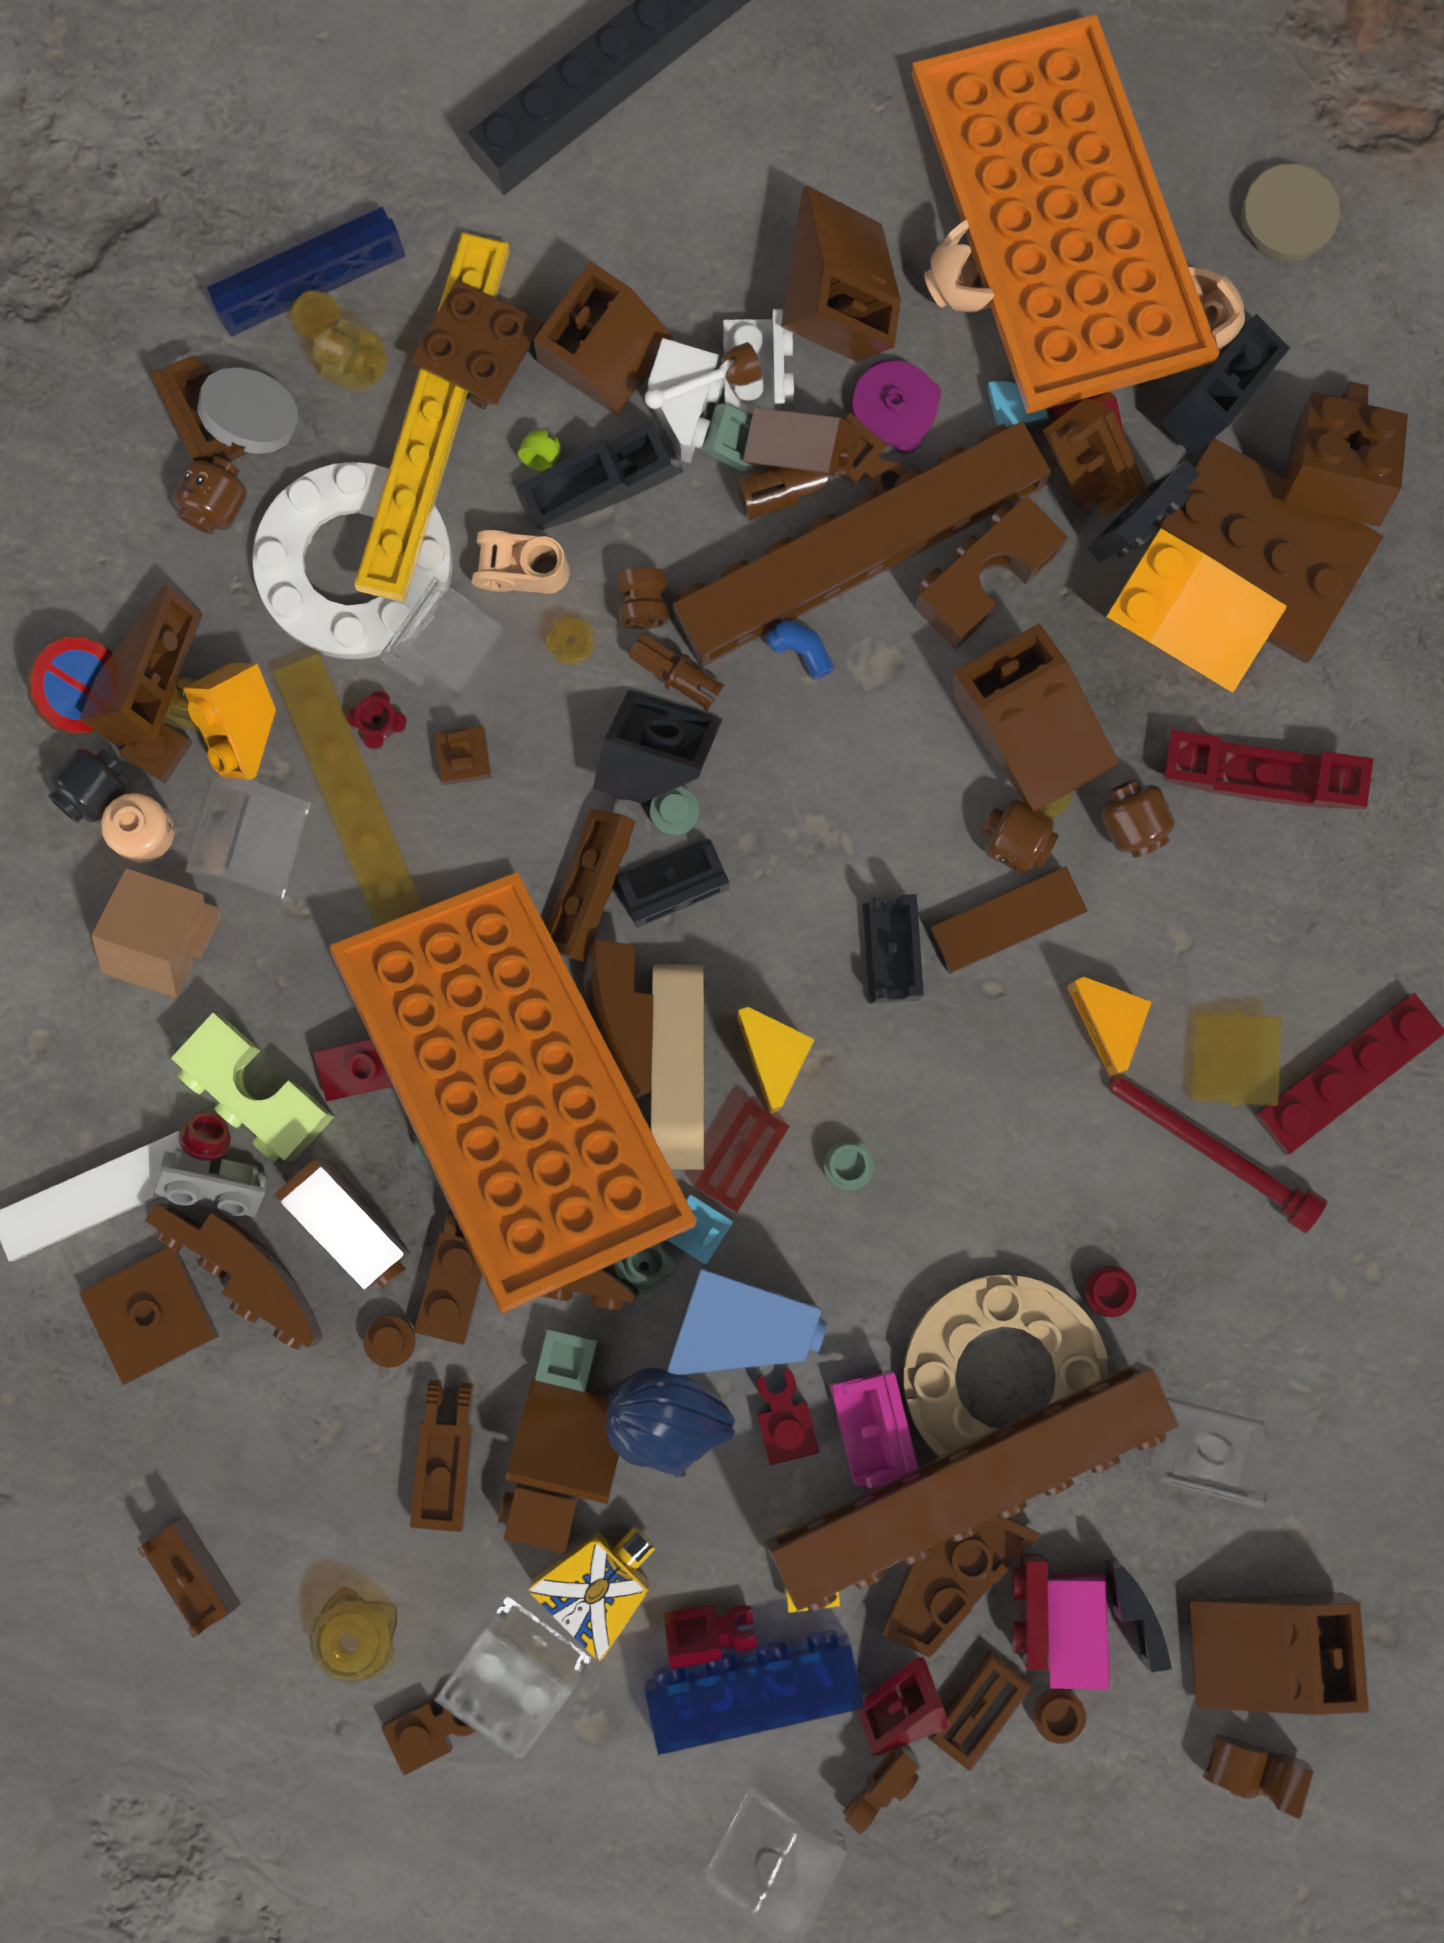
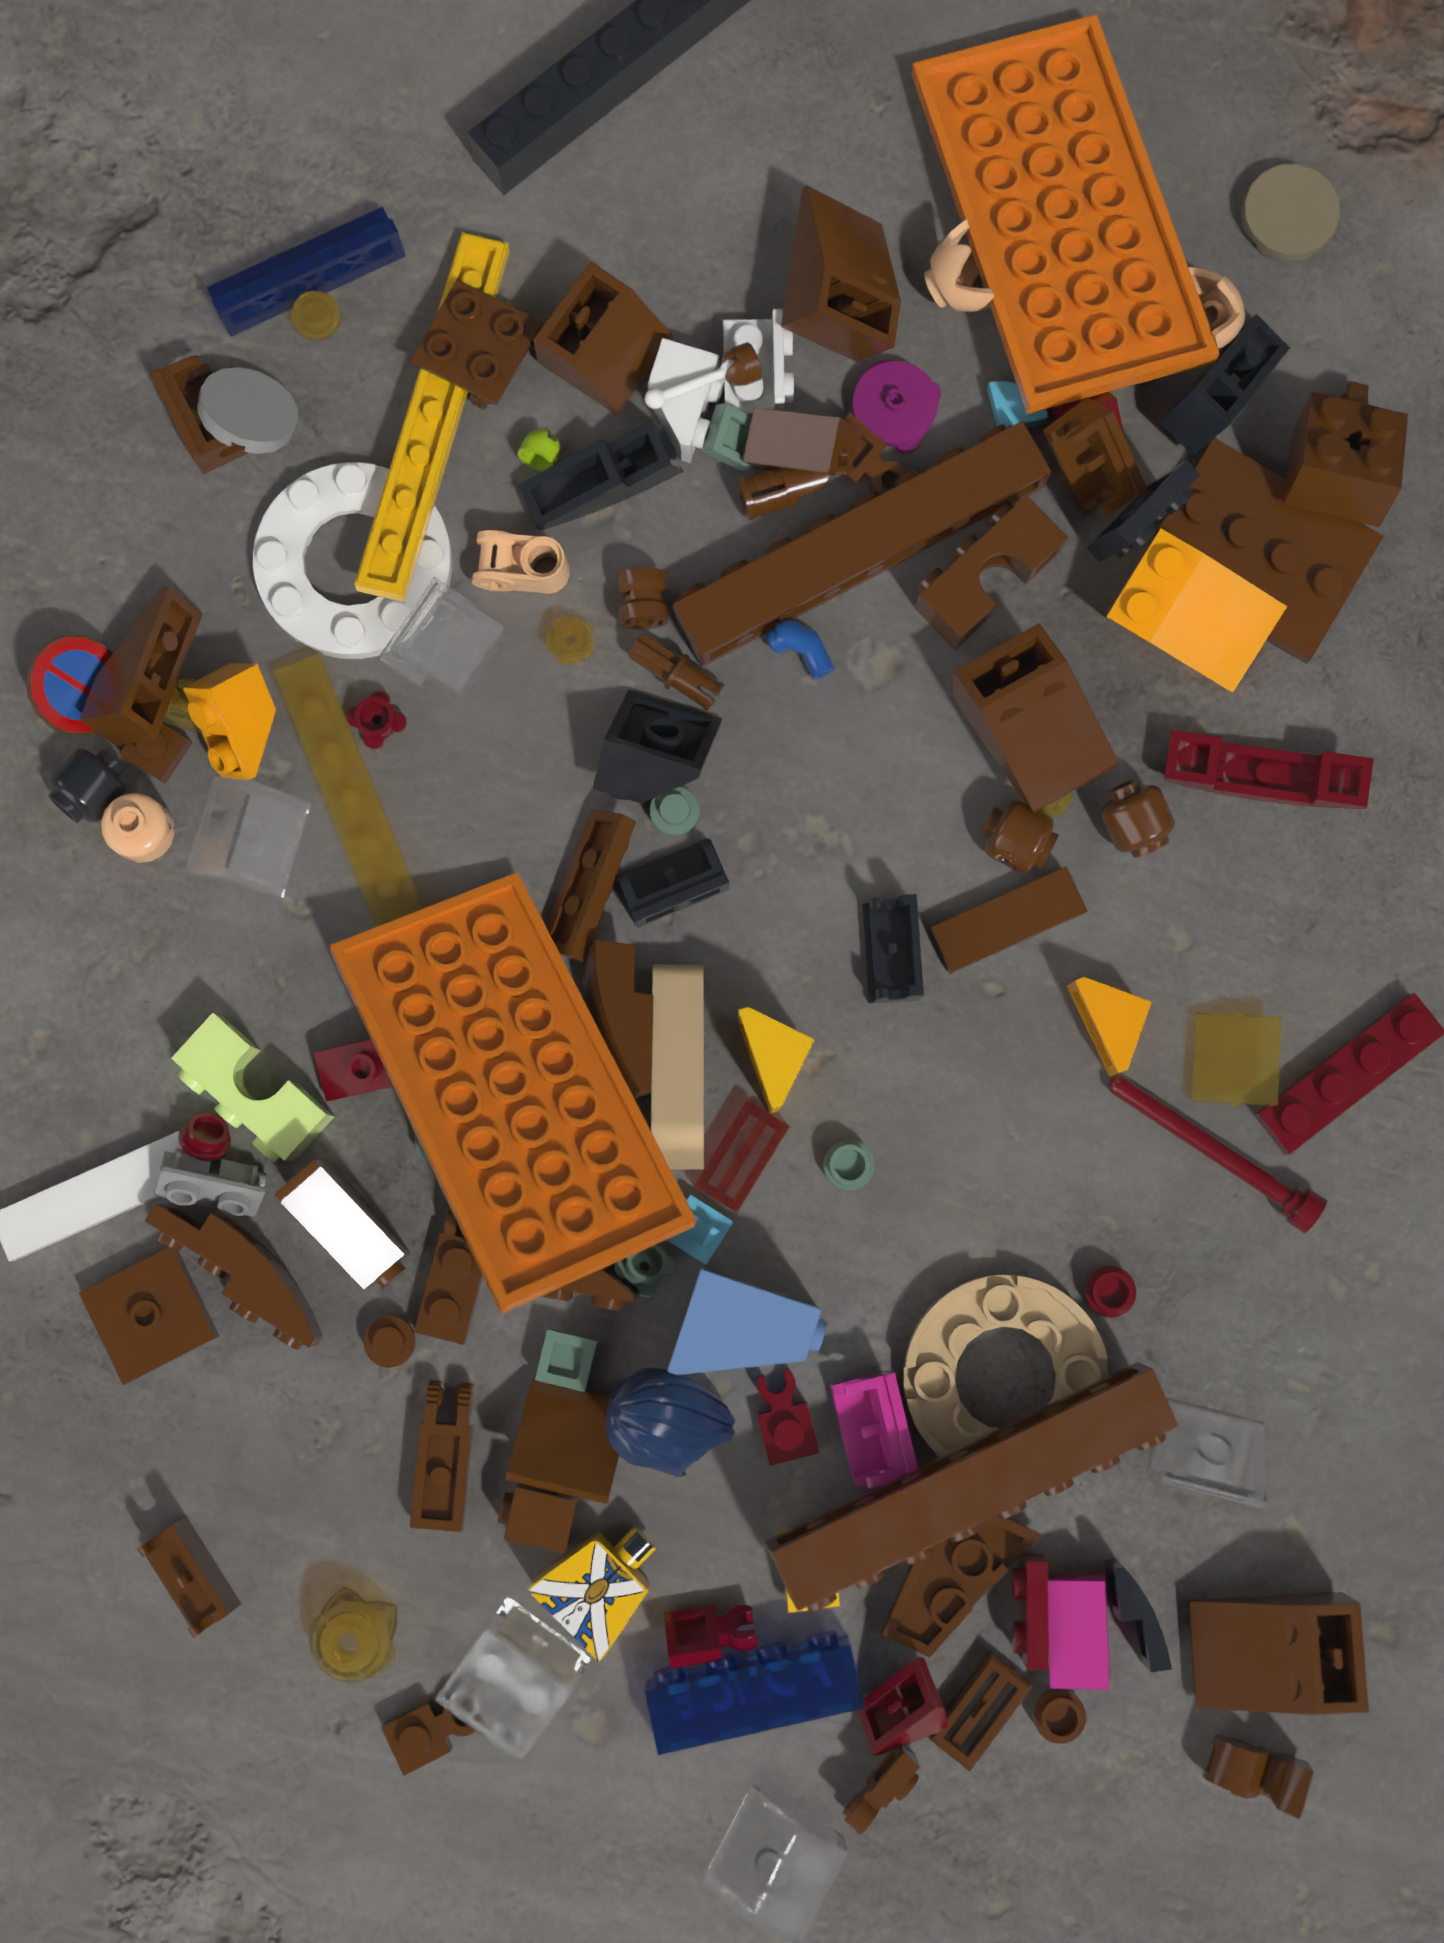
medium nougat plate [91,868,221,998] -> none
reddish brown head [172,456,247,535] -> none
clear yellow head [313,319,387,392] -> none
reddish brown tile [434,726,492,785] -> none

